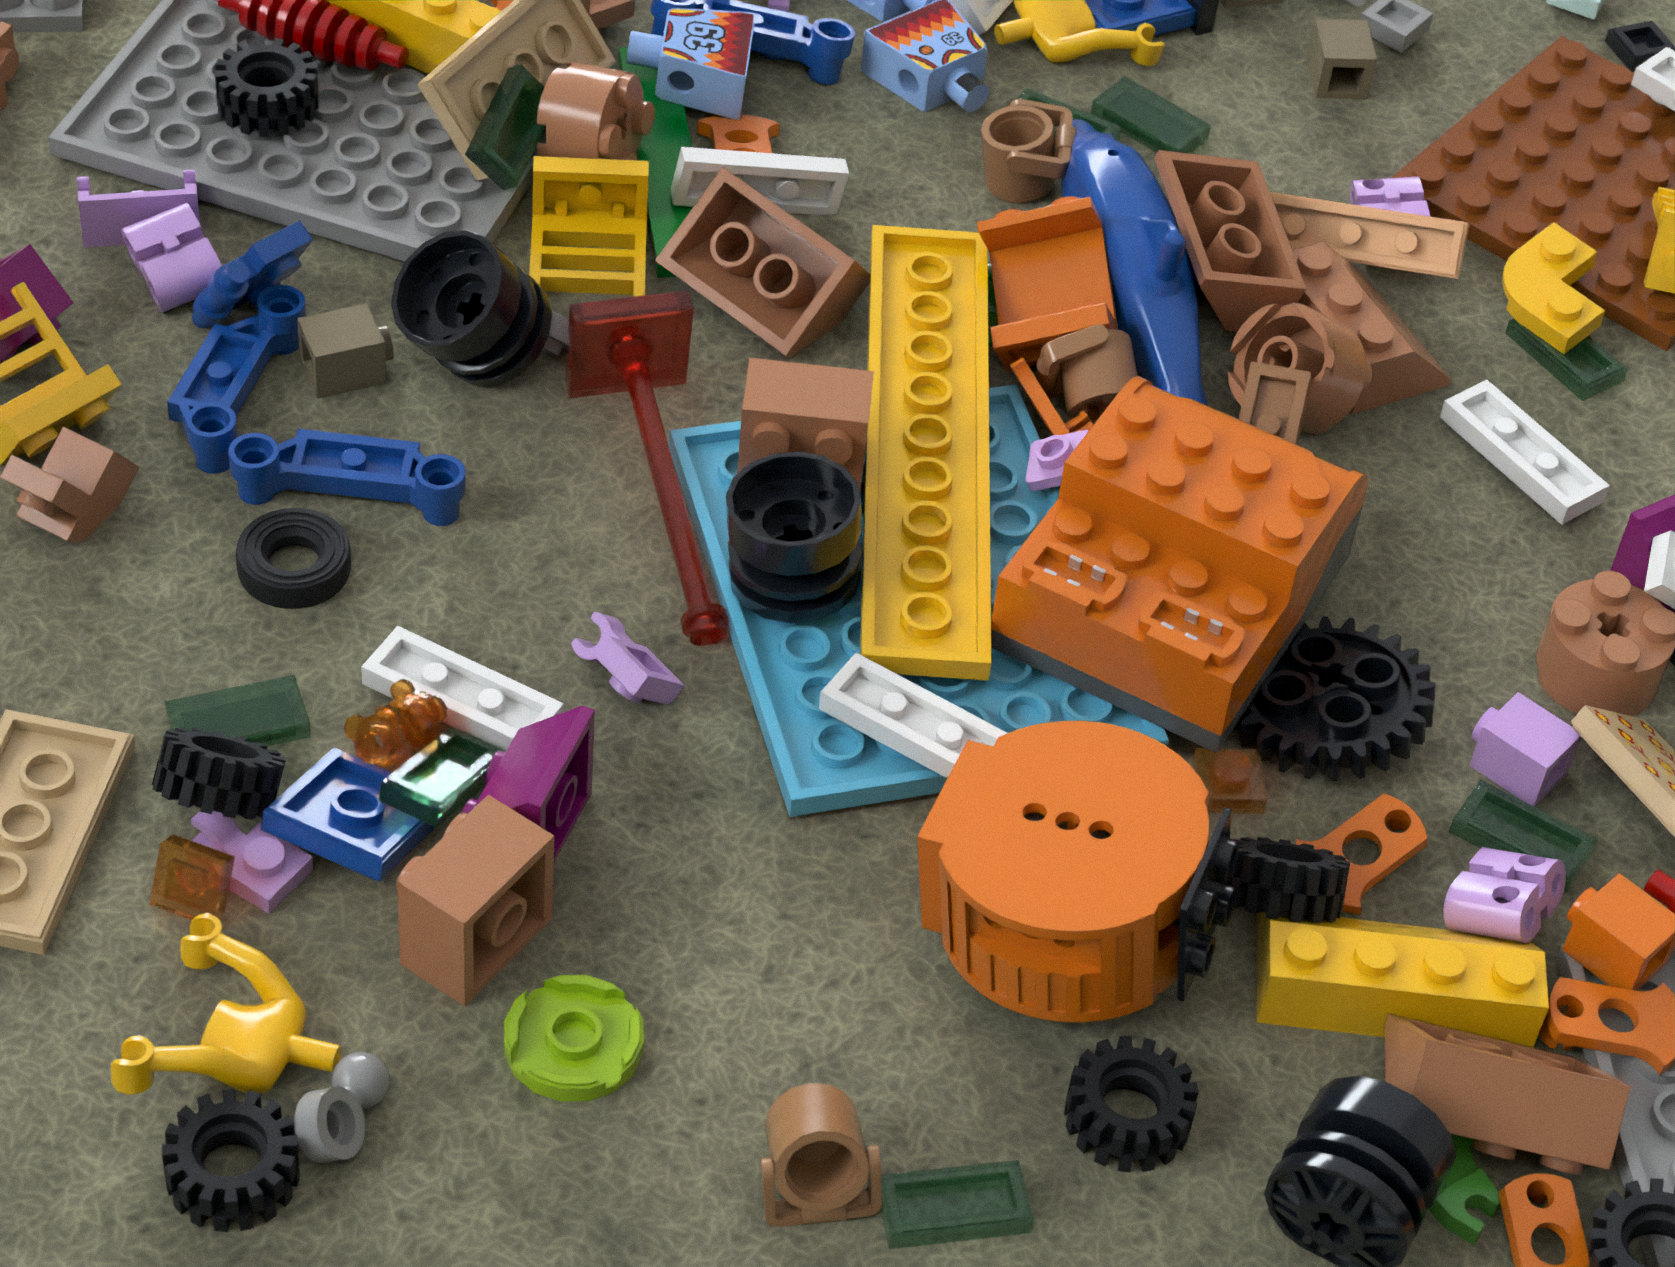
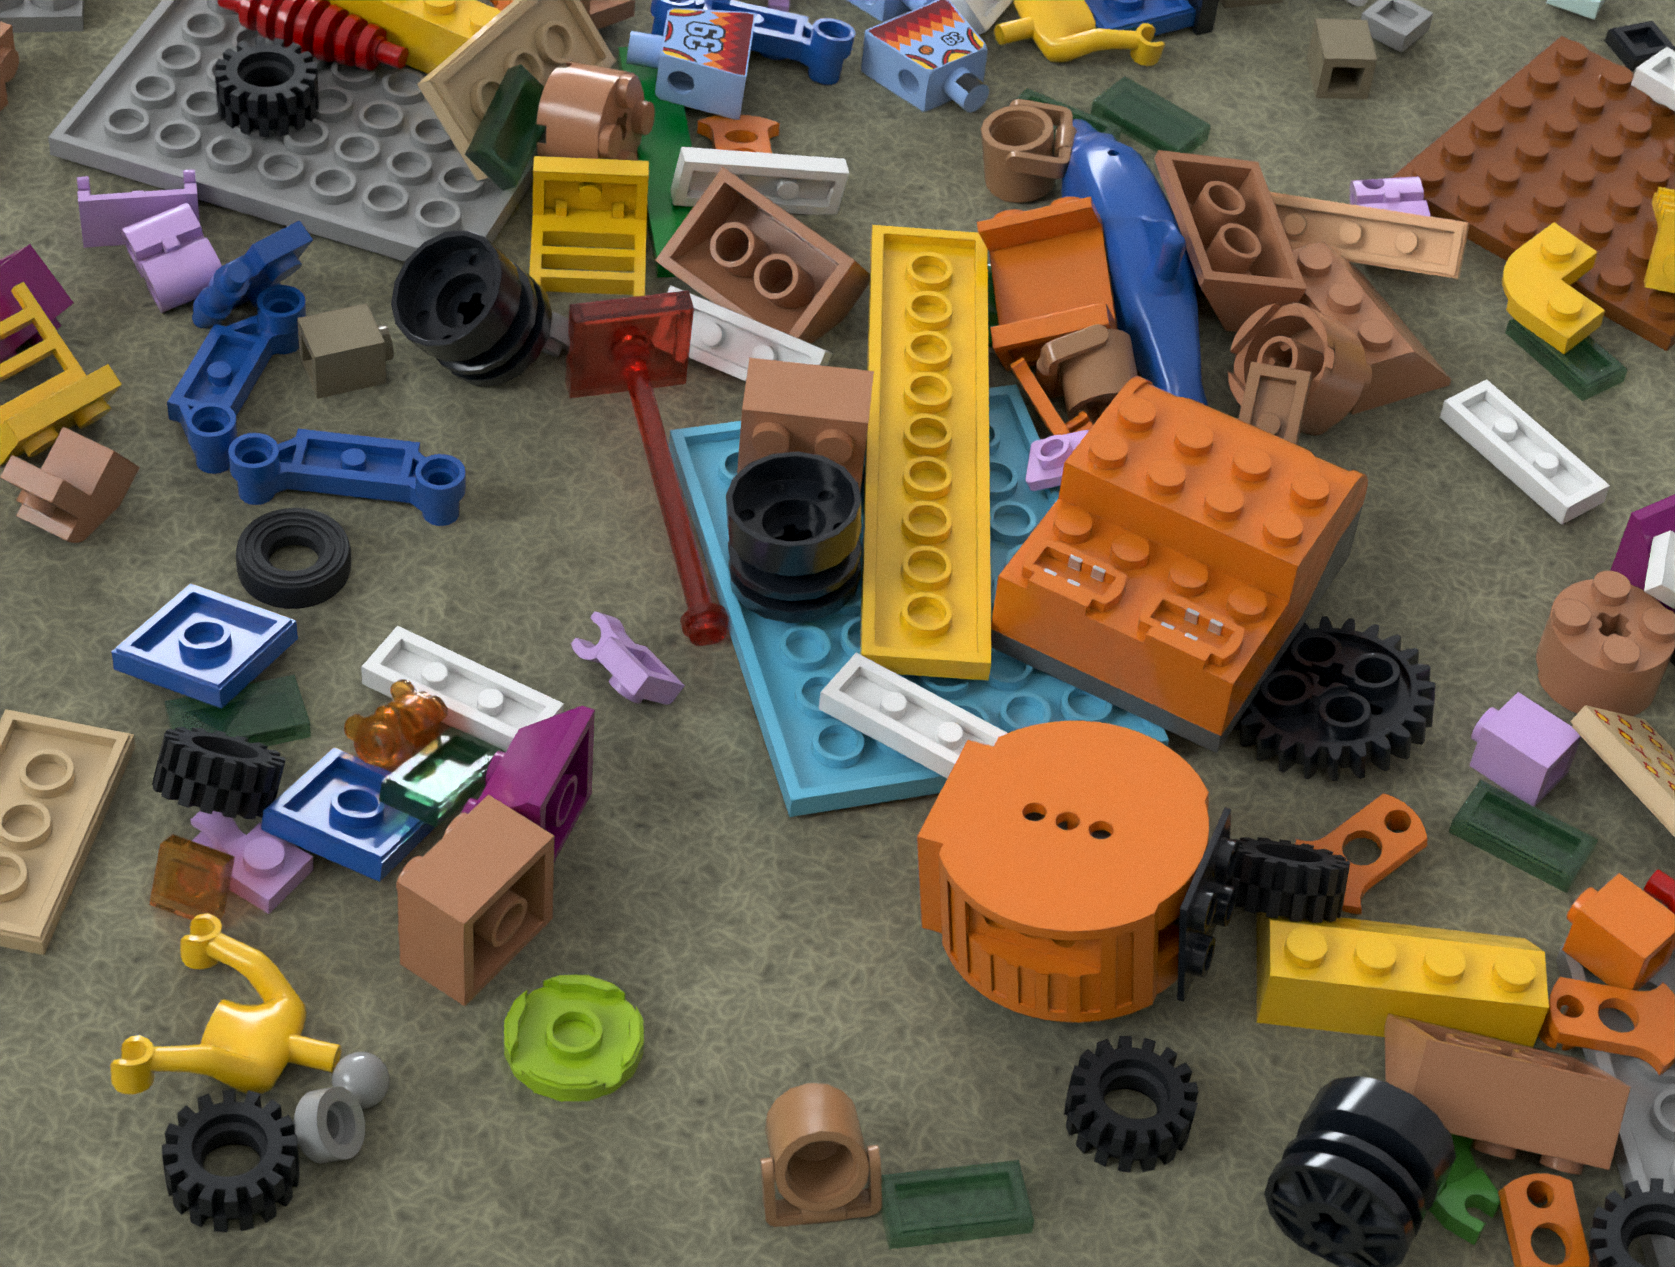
clear orange plate [1192,749,1267,814] -> none
lavender piece [1444,847,1566,943] -> none
none -> blue plate [111,584,298,709]
none -> white plate [648,285,832,381]

